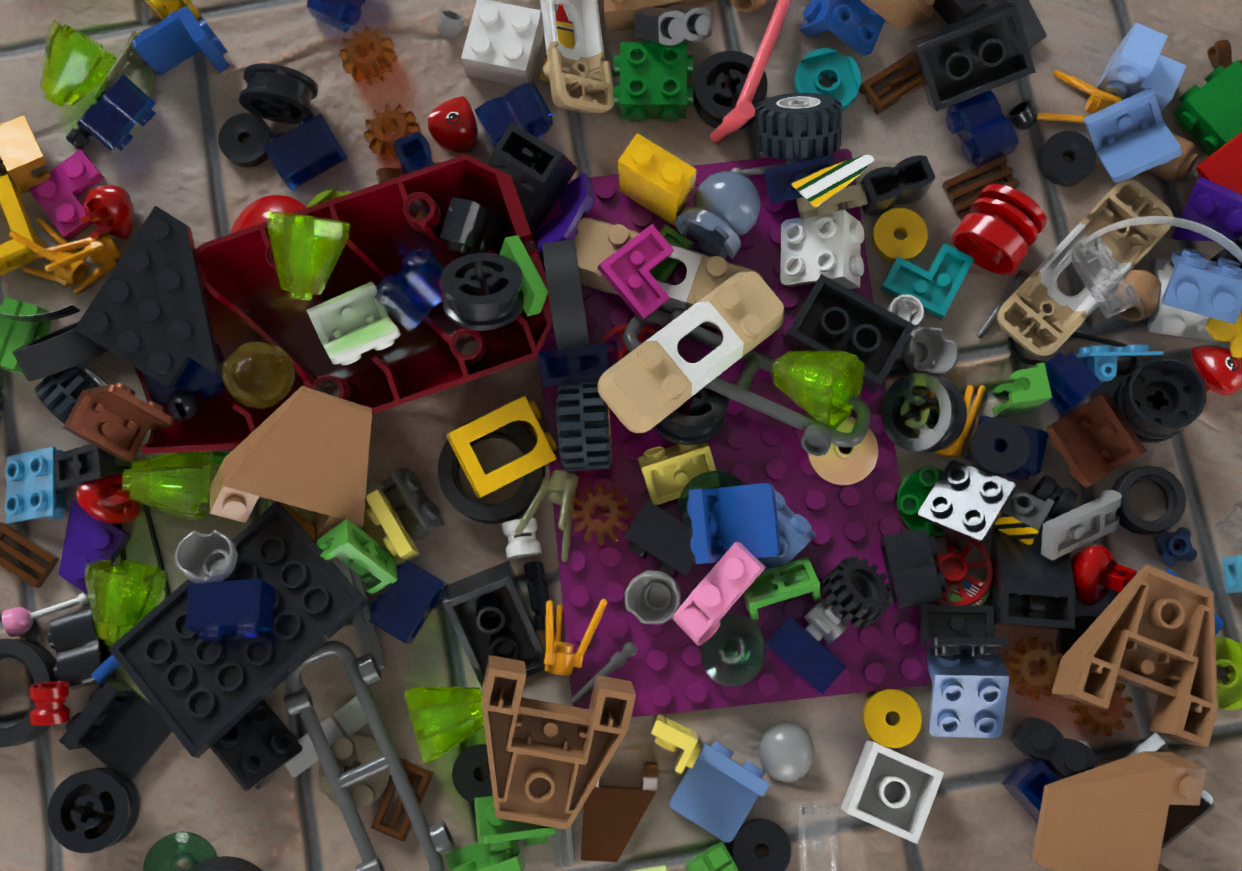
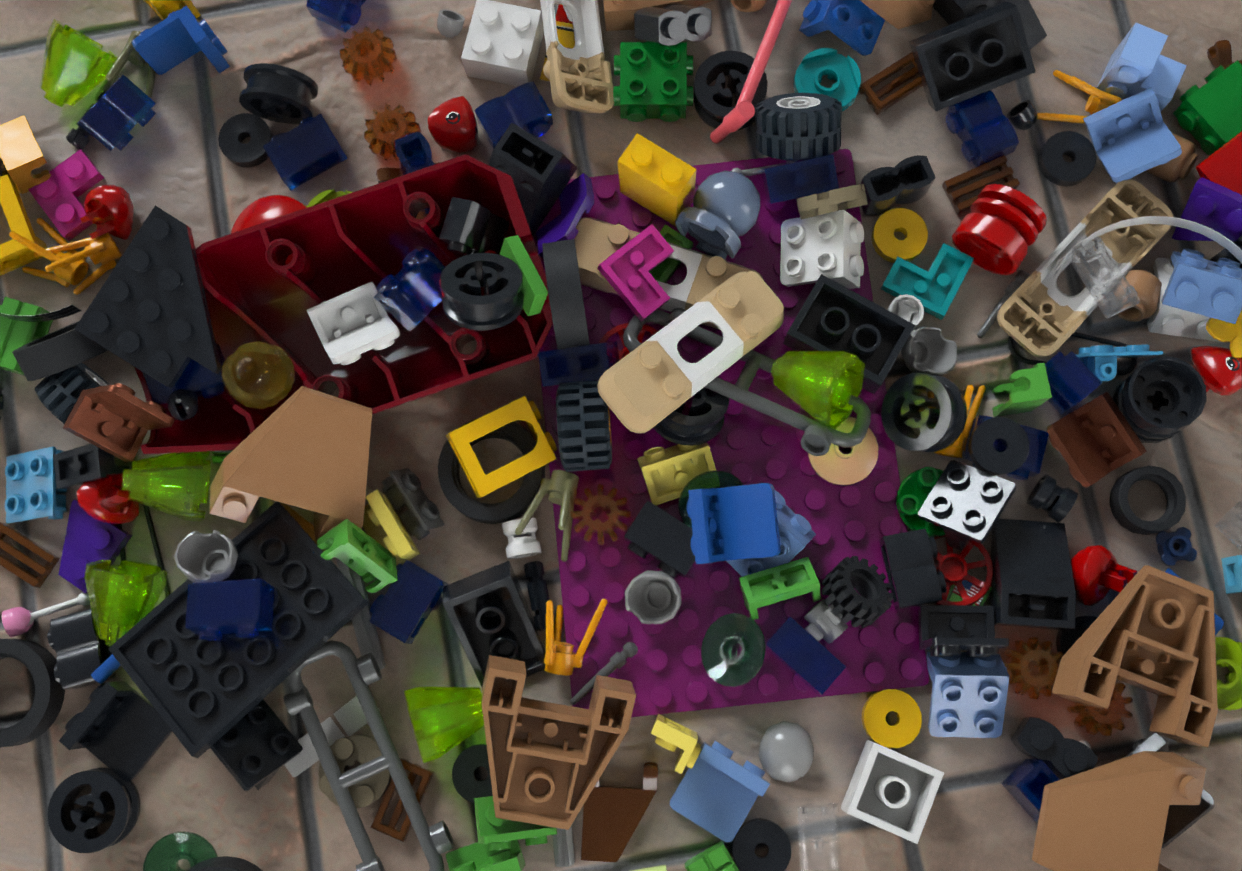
red wheel [29,681,70,726] -> none
clear neon green cone [267,211,350,300] -> none
bright pink plate [673,542,766,646] -> none
sticker [791,155,874,207] -> none
dark grey brick [994,487,1055,546] -> none
light grey plate [1041,490,1122,560] -> none

